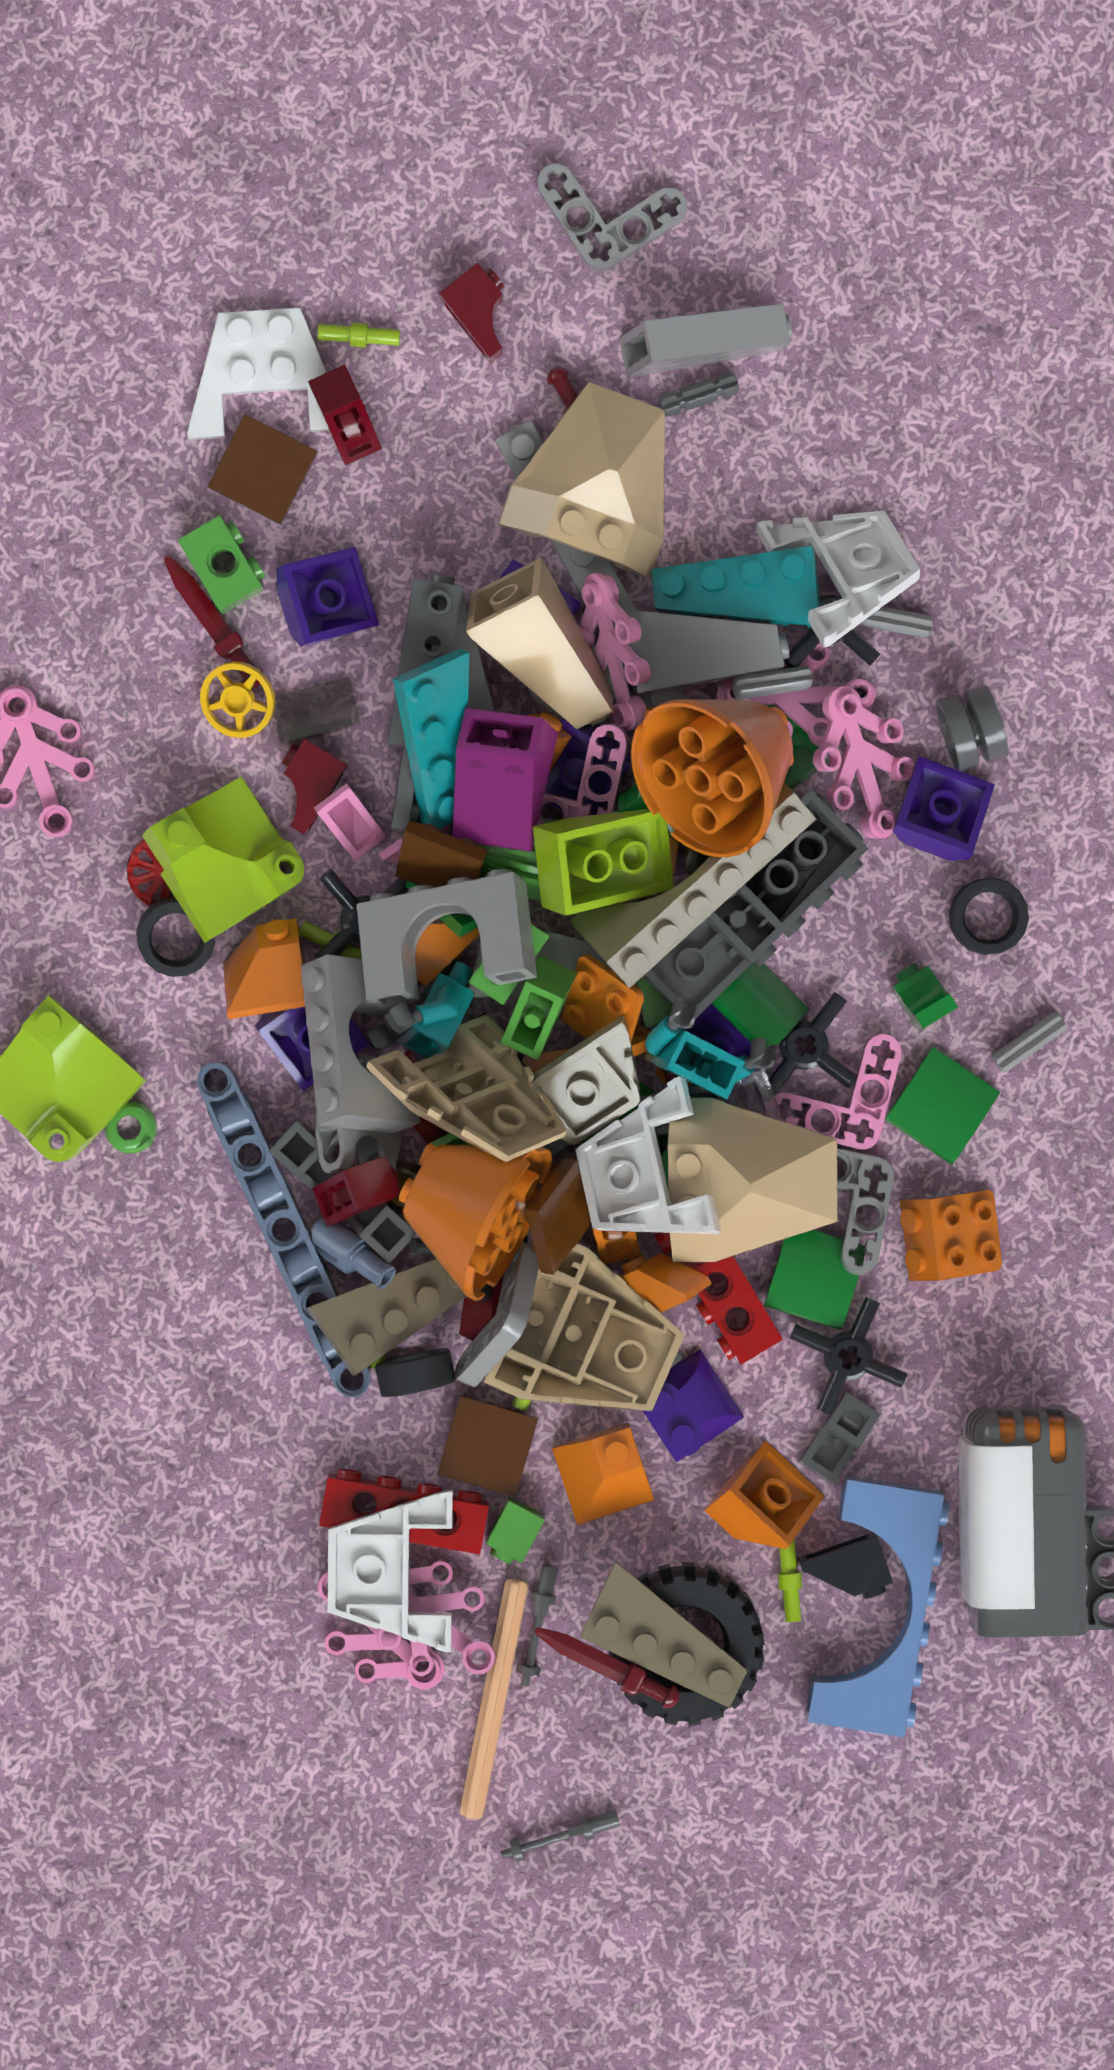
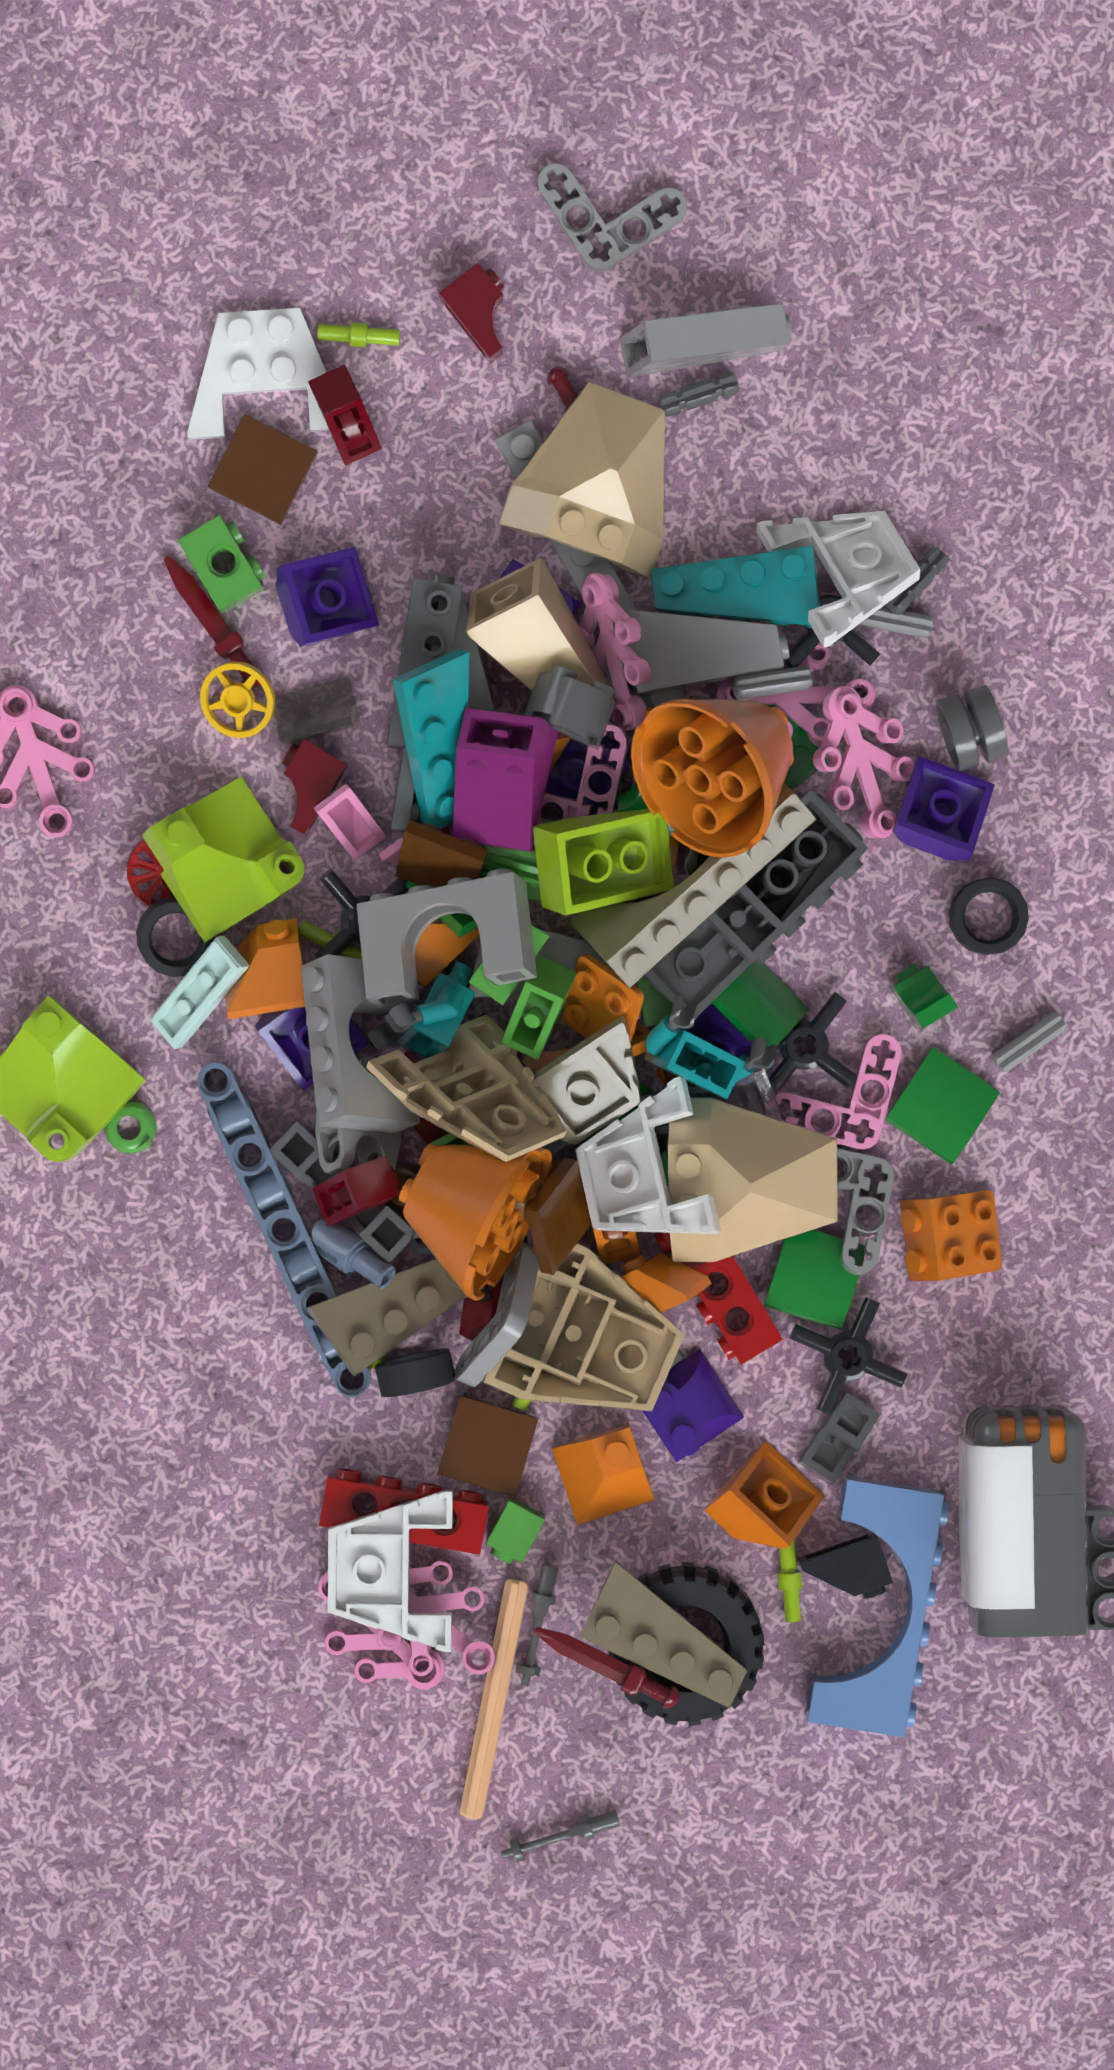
none -> light aqua tile [149,935,250,1049]
none -> dark grey cylinder [523,665,616,750]
none -> dark grey axle [885,547,949,615]

